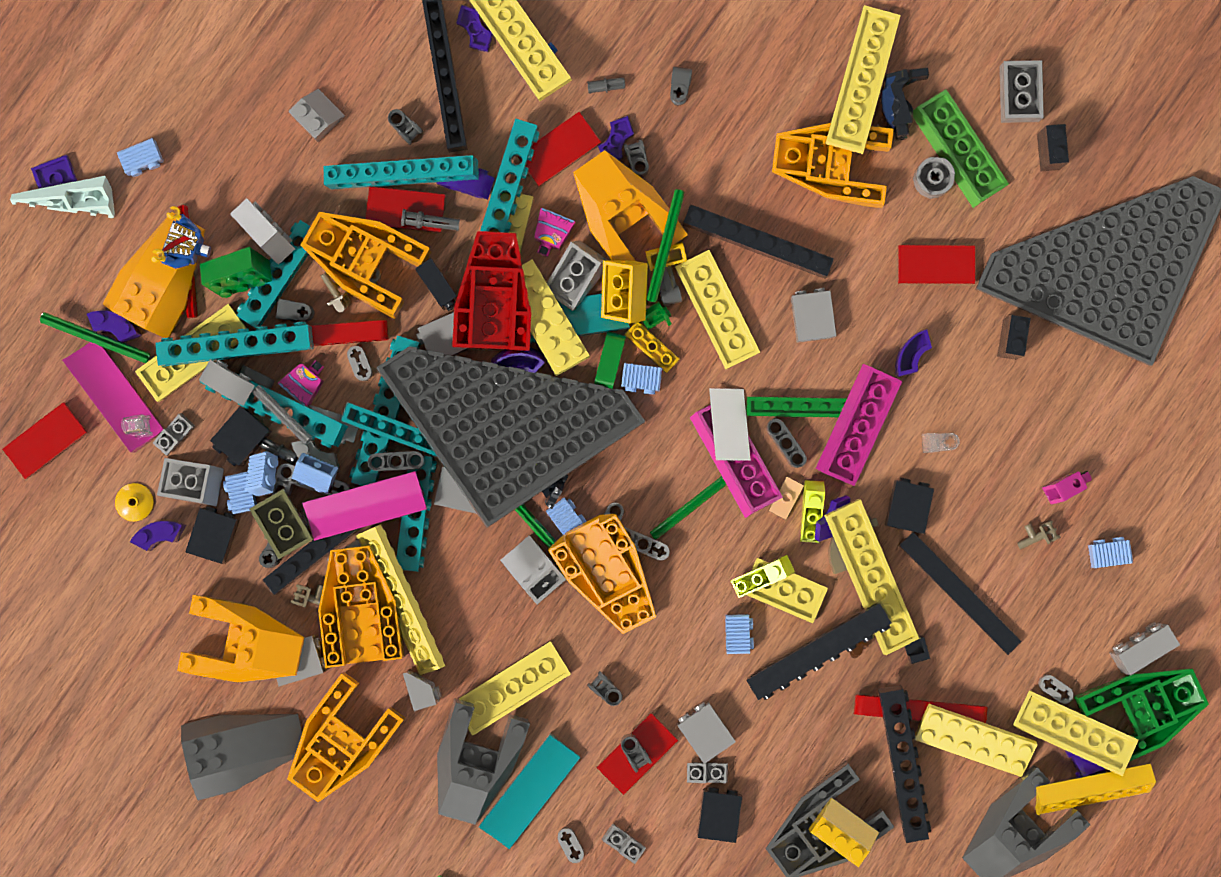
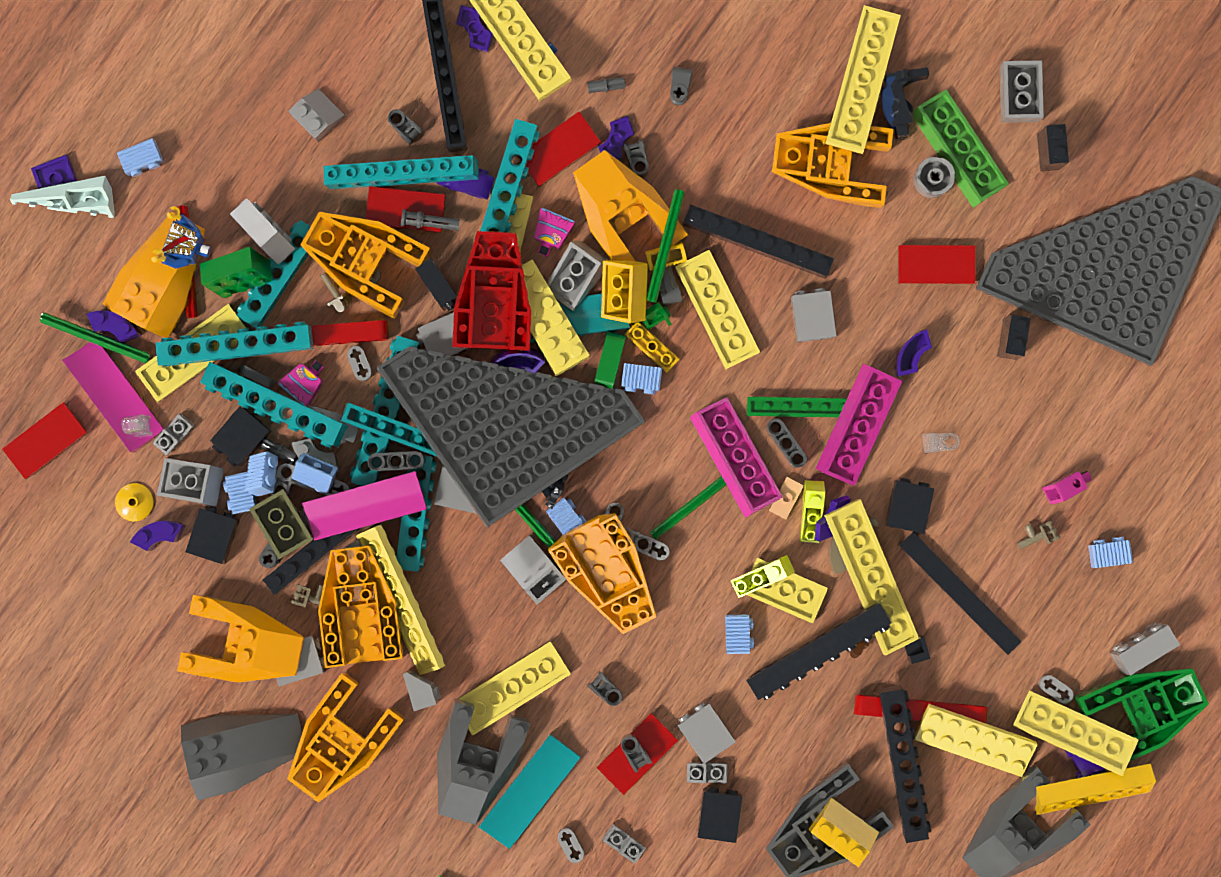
light grey brick [199,360,255,406] -> none
light grey axle [251,385,313,444] -> none
dark grey piece [276,299,315,322] -> none
white sticker [709,388,750,460] -> none

